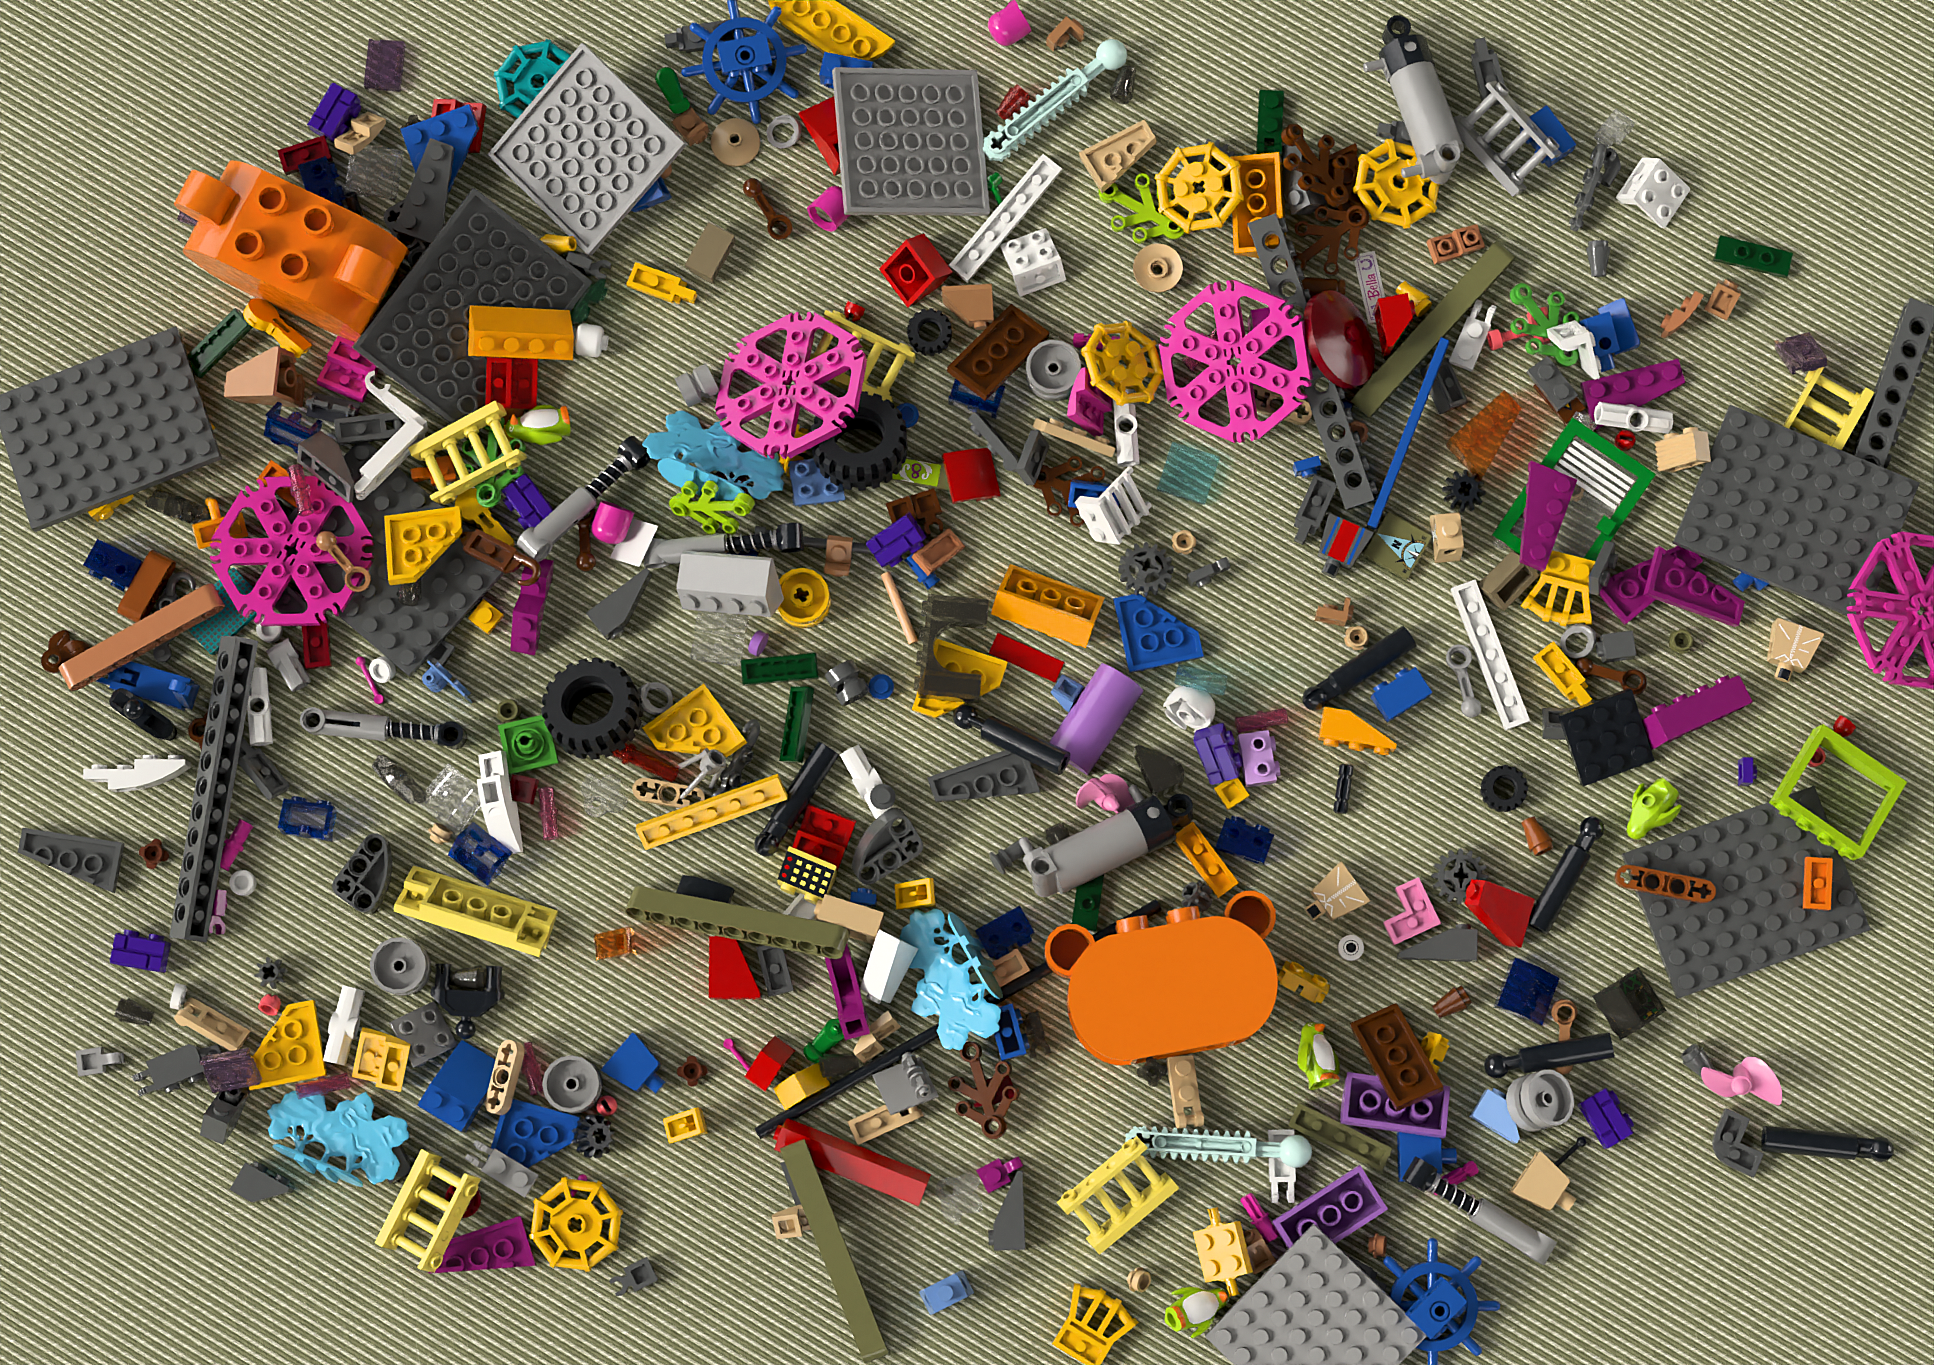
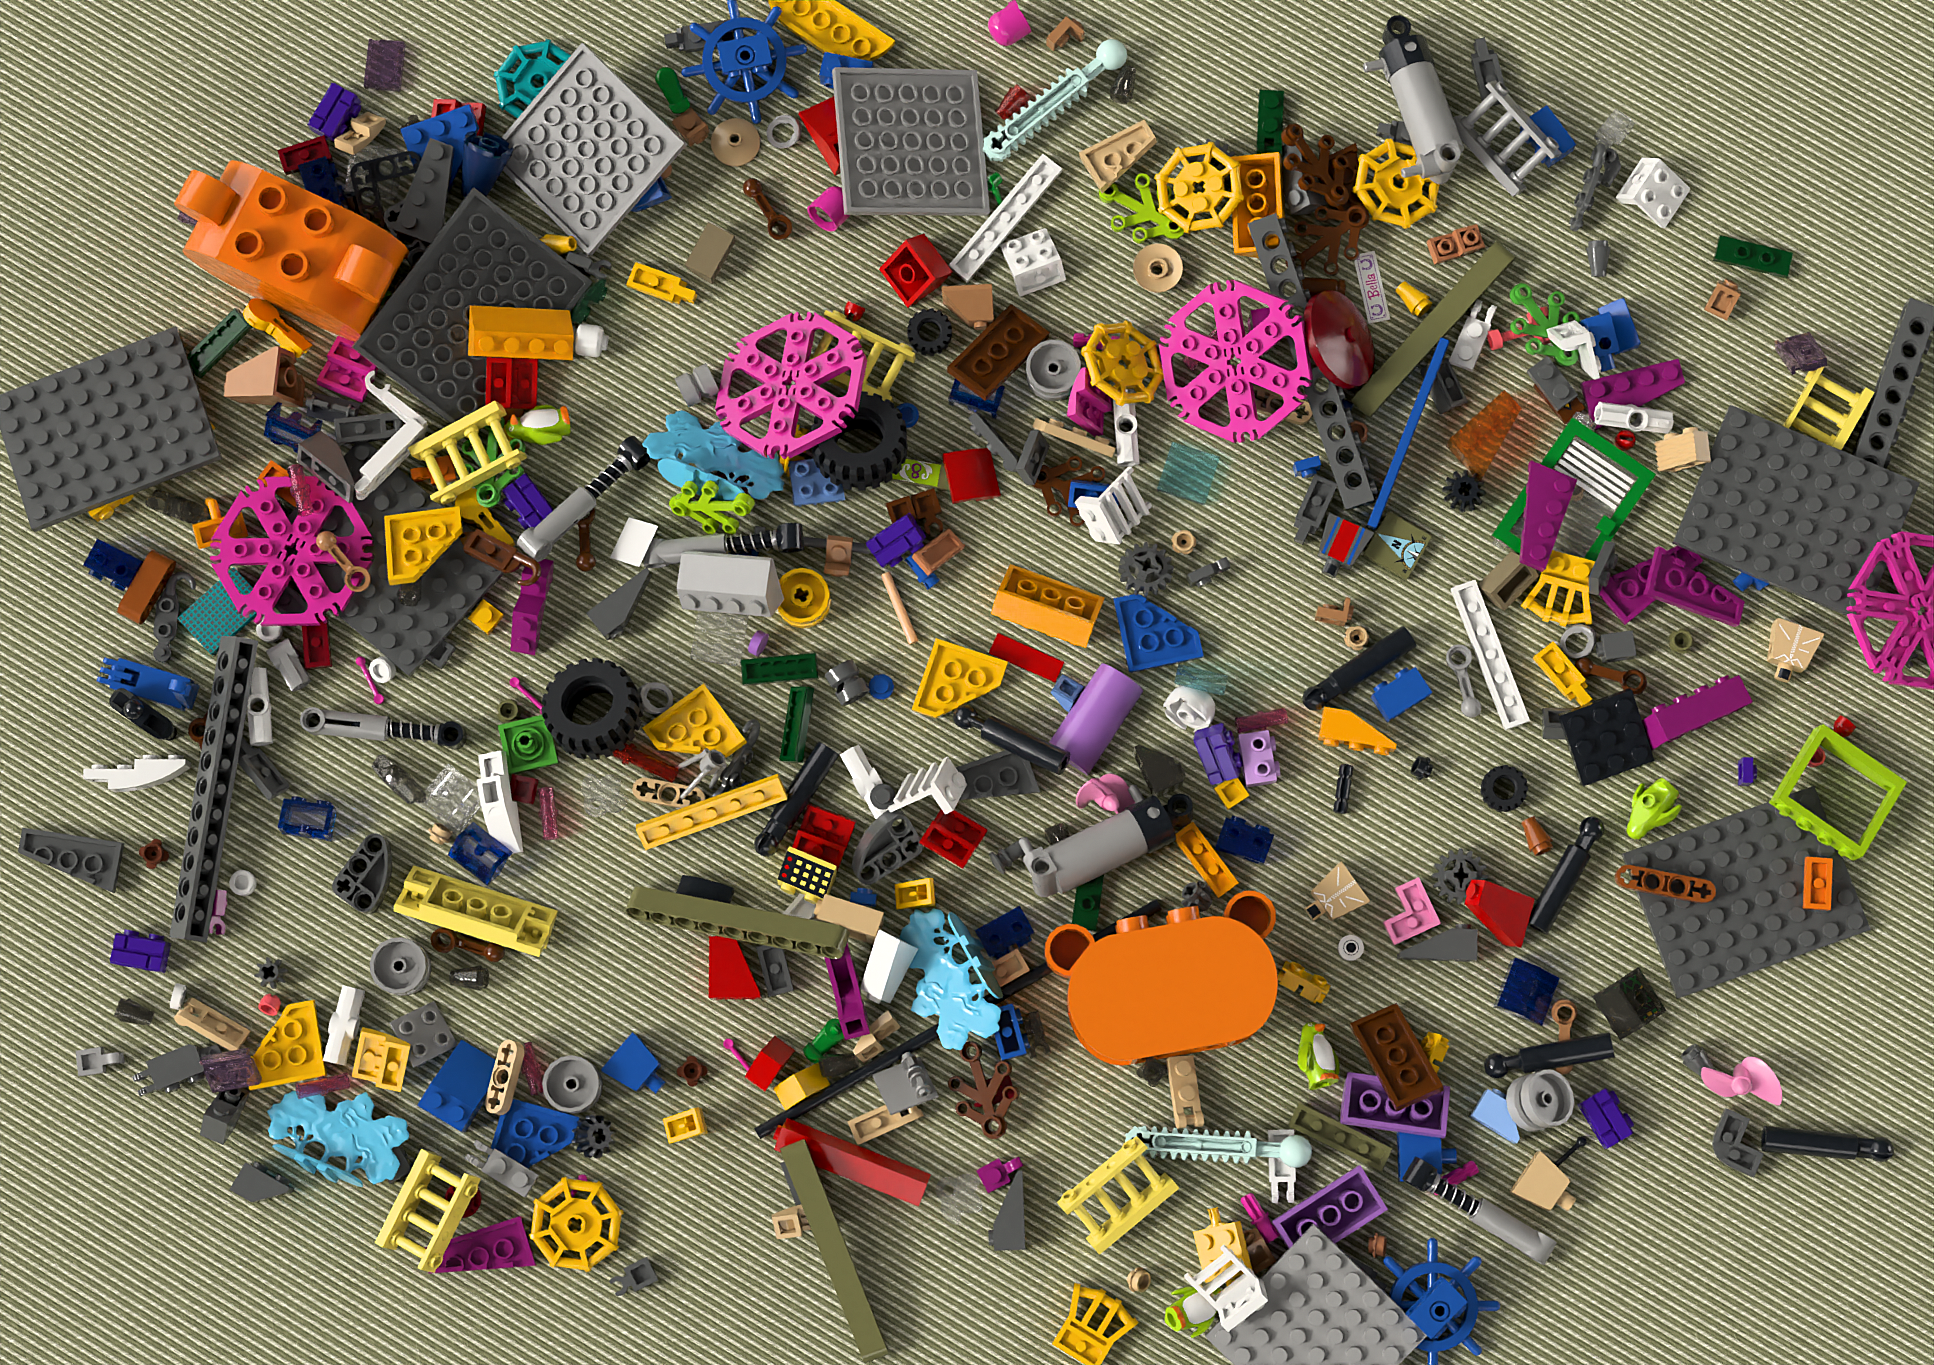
reddish brown plate [41,630,90,674] -> none
nougat beam [59,583,225,691] -> none
dark pink pin [220,819,254,871] -> none
medium blue hinge [422,660,472,703] -> none
black connector [430,964,505,1039] -> none
dark pink helmet [591,500,634,544] -> none
clear orange slope [594,927,636,960] -> none
coral hinge [596,1095,618,1116] -> none
clear smoke arch [914,594,989,704] -> none
medium blue torso [919,1270,974,1315] -> none
red slope [1373,293,1416,359] -> none
tan torso [1430,512,1464,563] -> none
reddish brown cone [1432,985,1472,1019] -> none
nougat slope [1660,291,1704,338] -> none
none -> black beam [350,151,422,229]
none -> reddish brown piece [430,927,505,962]
none -> dark blue cone [461,131,514,198]
none -> dark pink hinge [509,677,544,714]
none -> white plate [888,757,967,814]
none -> red slope [919,809,988,869]
none -> white plate [1184,1244,1268,1332]
none -> black plate [1411,756,1433,780]

